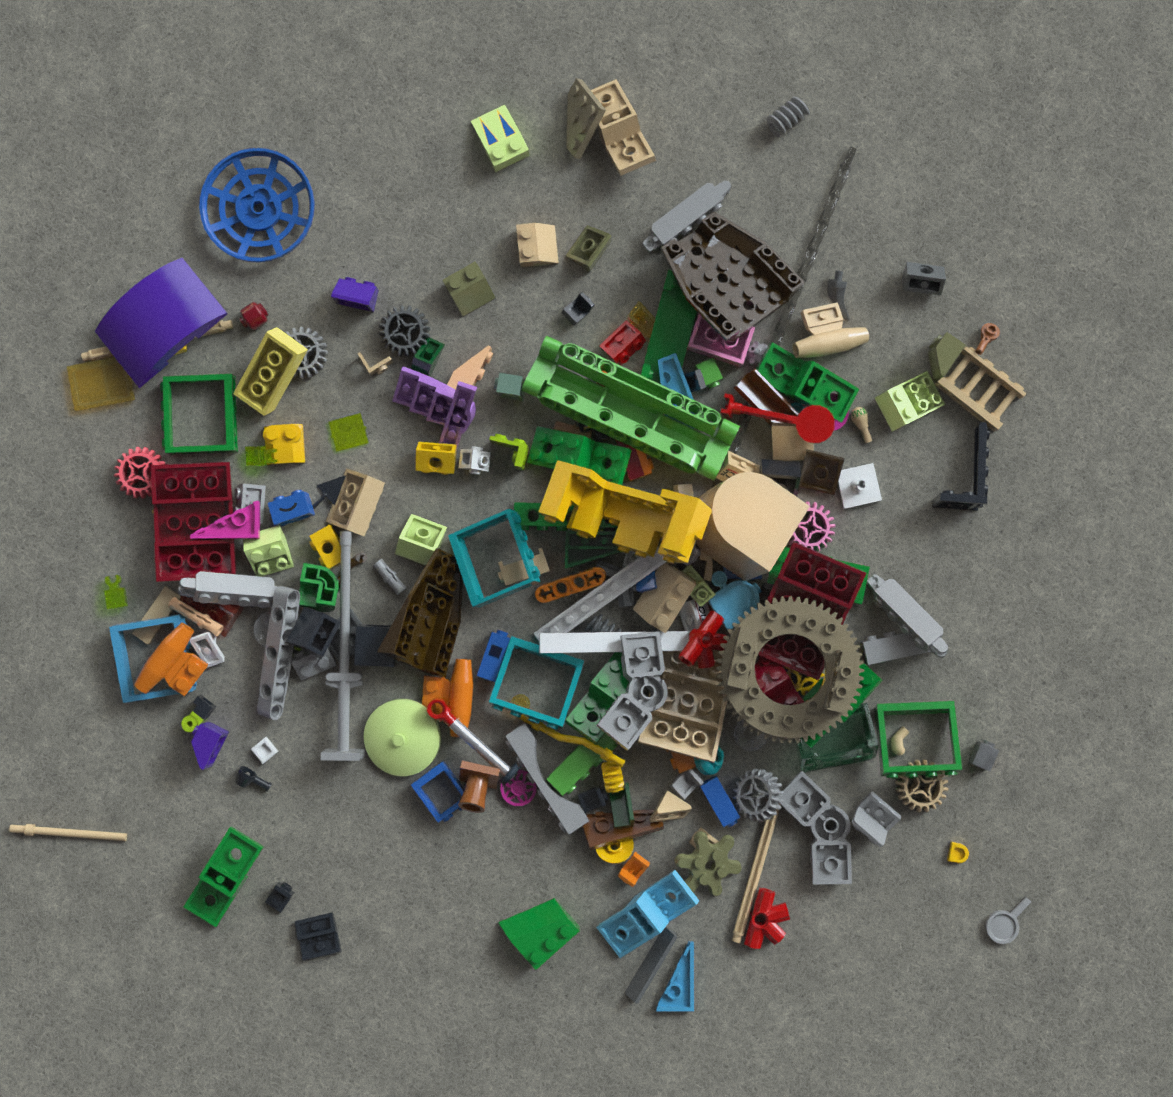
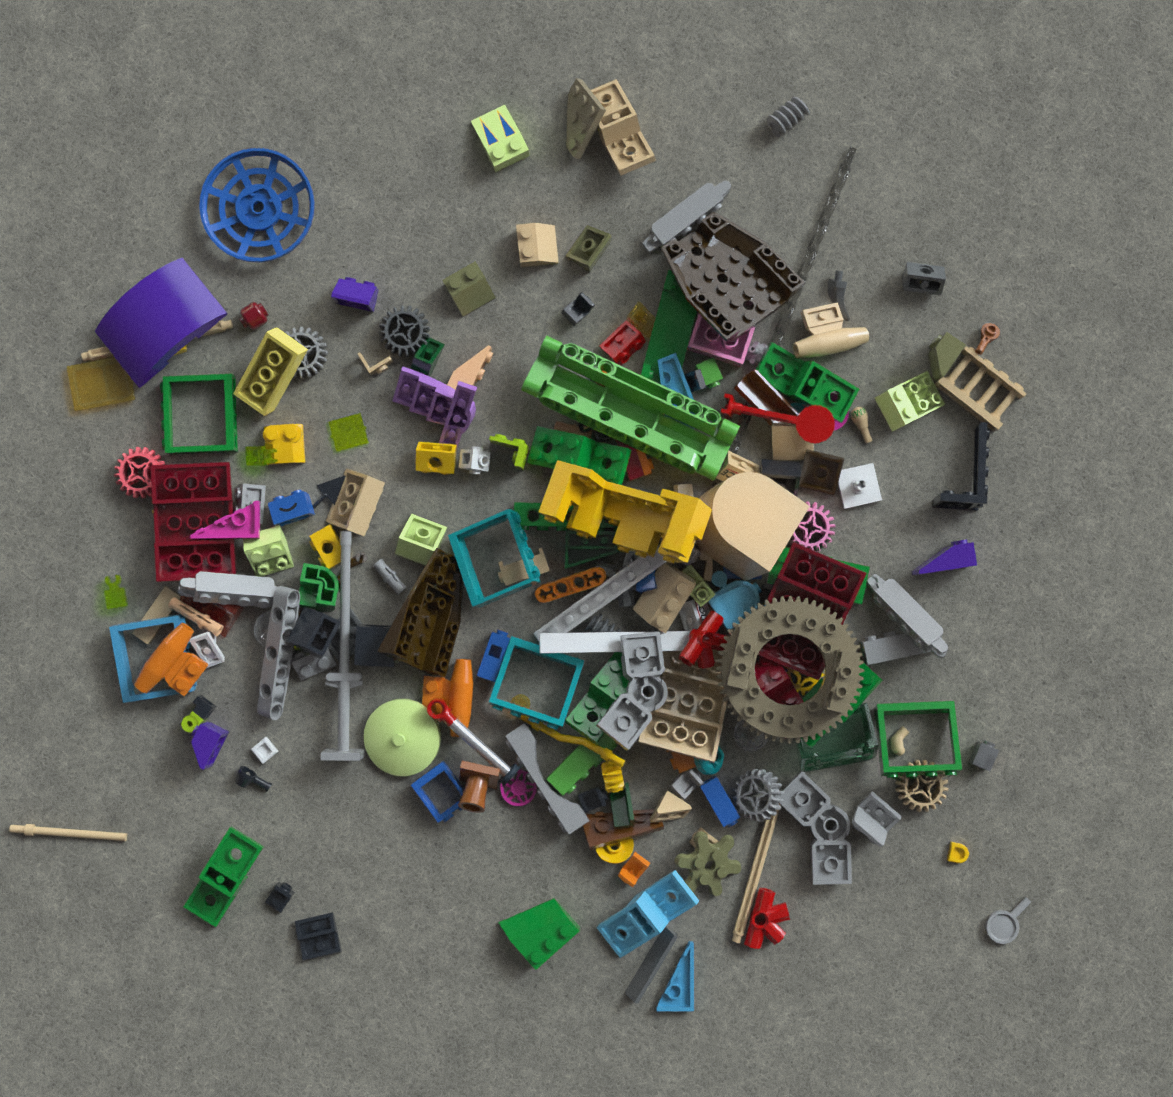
sand green brick [494,373,525,401] -> none
none -> dark purple slope [911,539,977,575]

